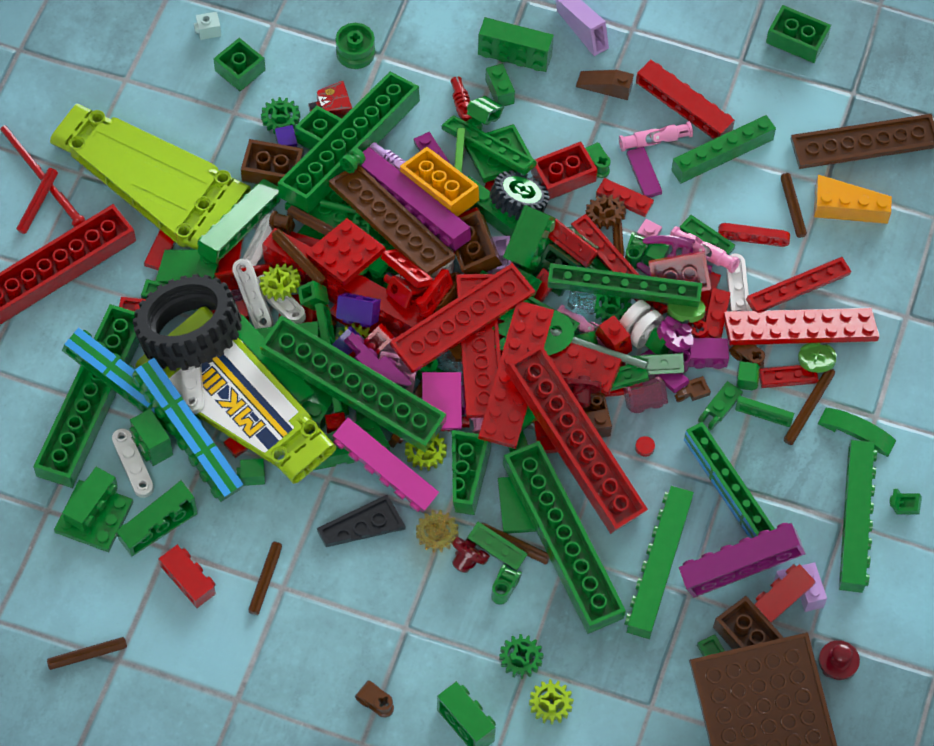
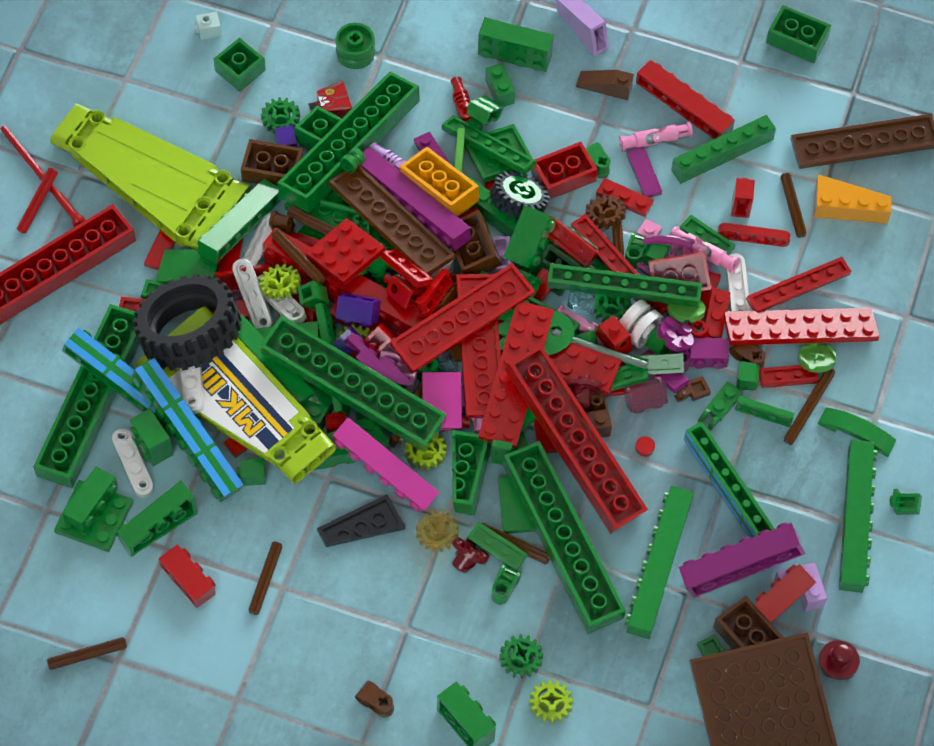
none -> green tile [491,440,513,465]
none -> red brick [731,178,755,218]

